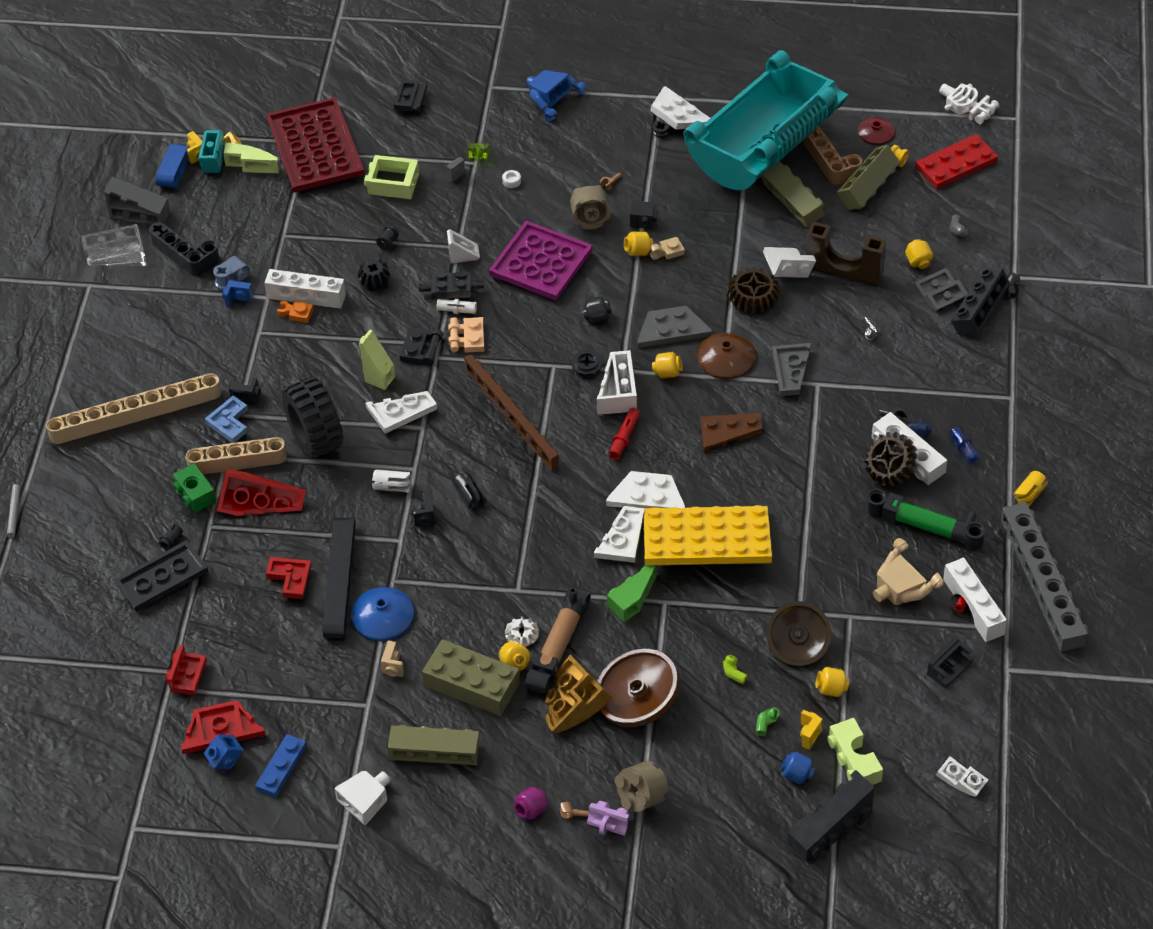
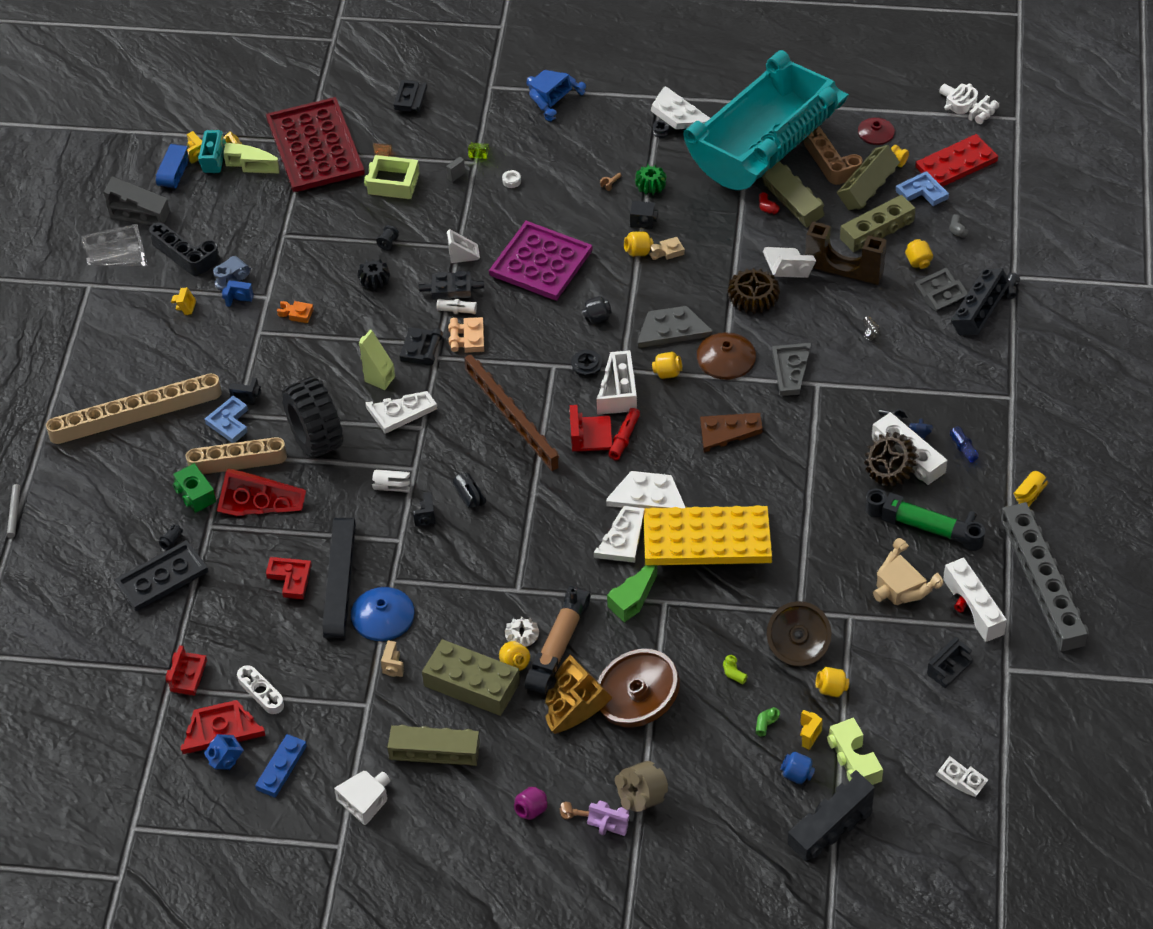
white brick [264,269,346,309] -> none
dark tan brick [570,185,611,229] -> none
none -> yellow tile [171,287,196,315]
none -> white beam [237,665,284,714]
none -> clear orange tile [373,143,392,157]
none -> red bracket [570,405,612,452]
none -> green gear [635,164,667,195]
none -> red arm [759,193,779,214]
none -> olive brick [840,195,916,253]
none -> medium blue plate [896,171,949,206]

